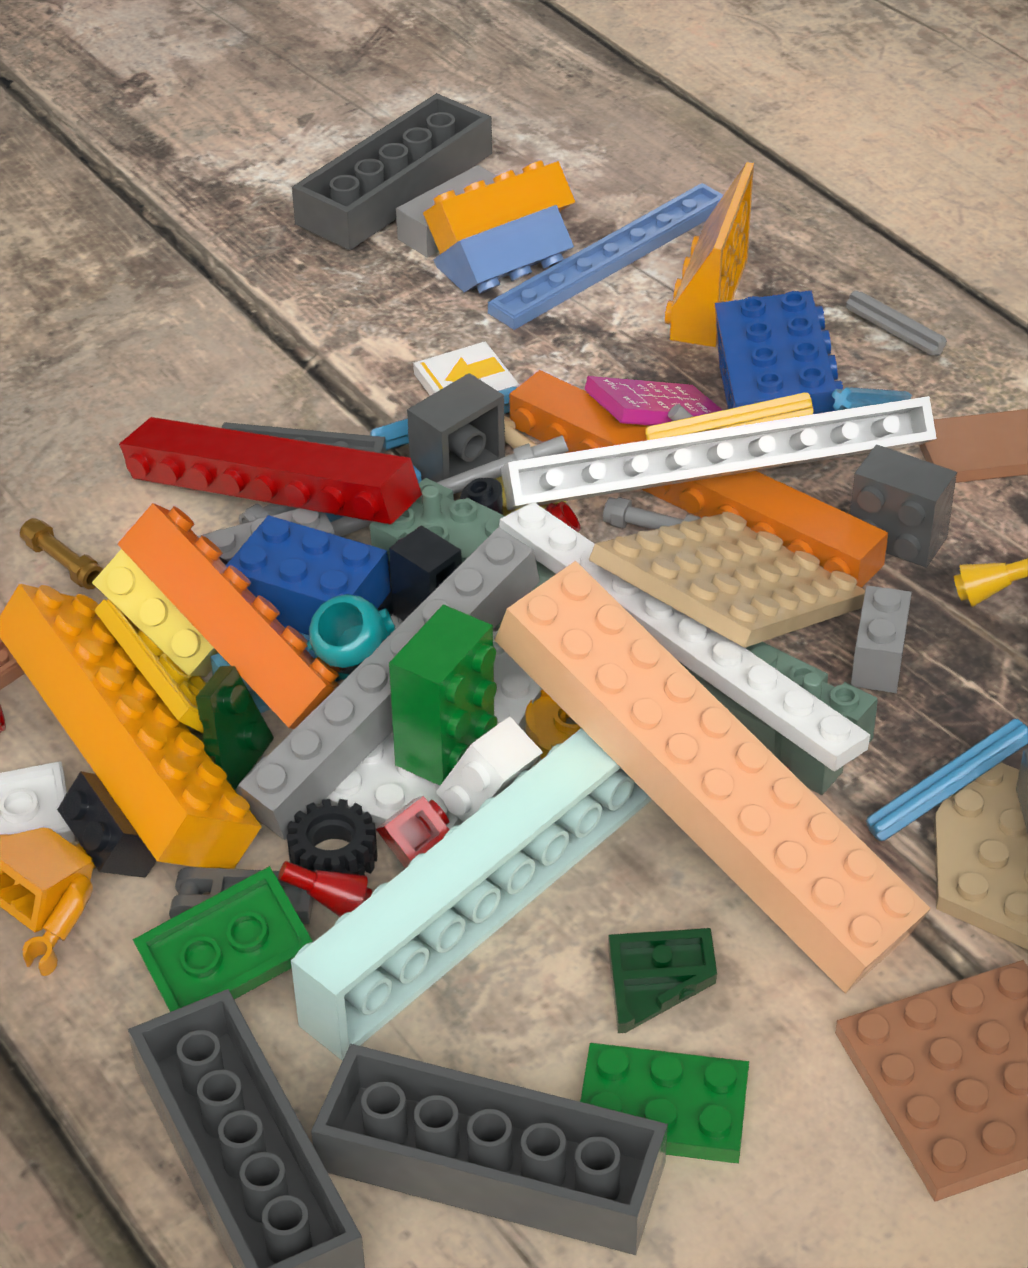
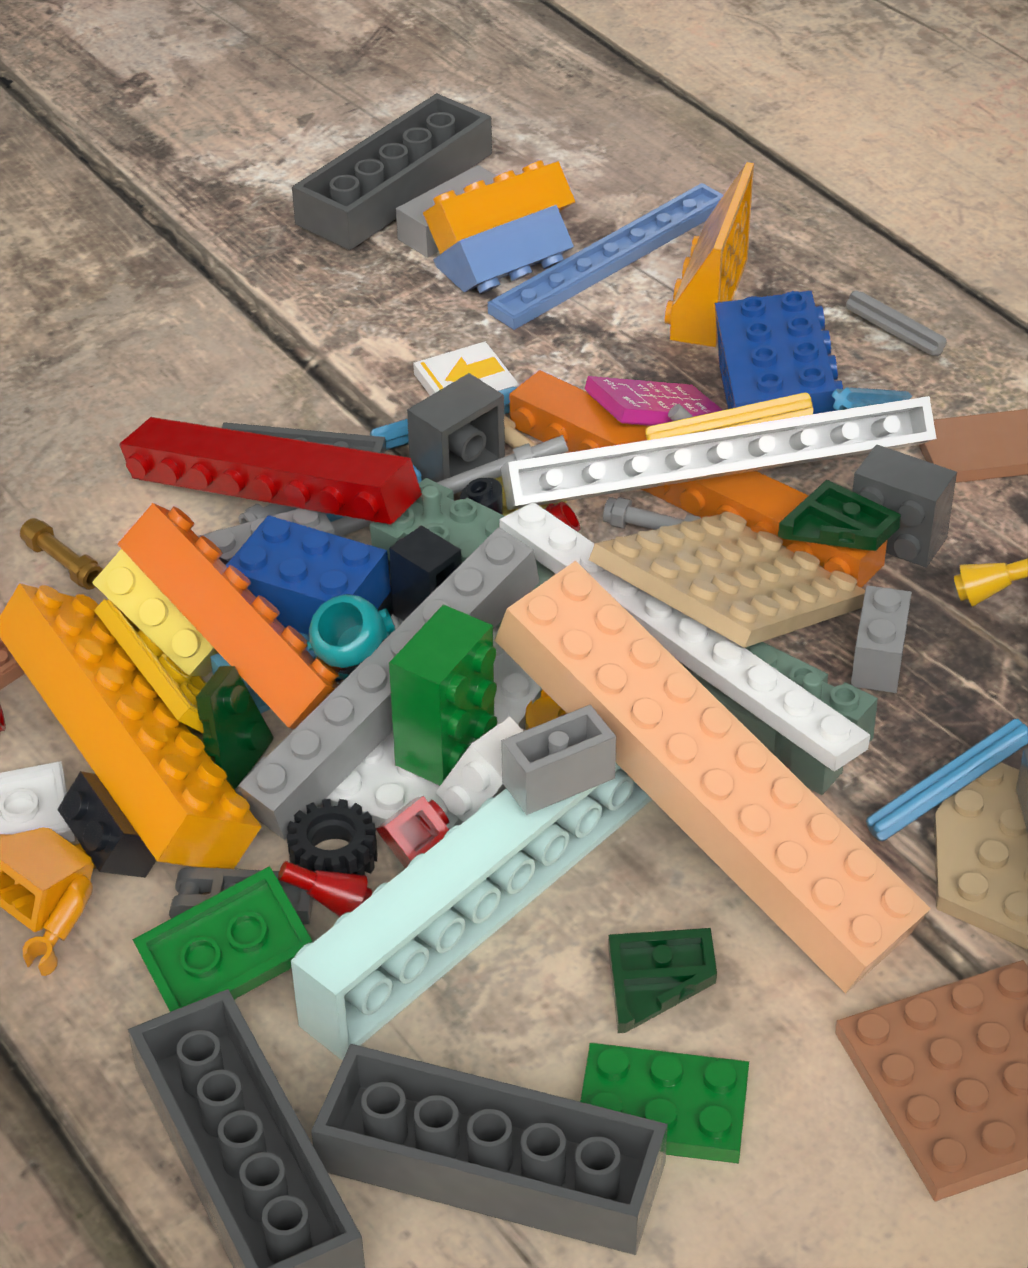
none -> light grey brick [501,705,616,815]
none -> dark green wing [778,480,901,551]

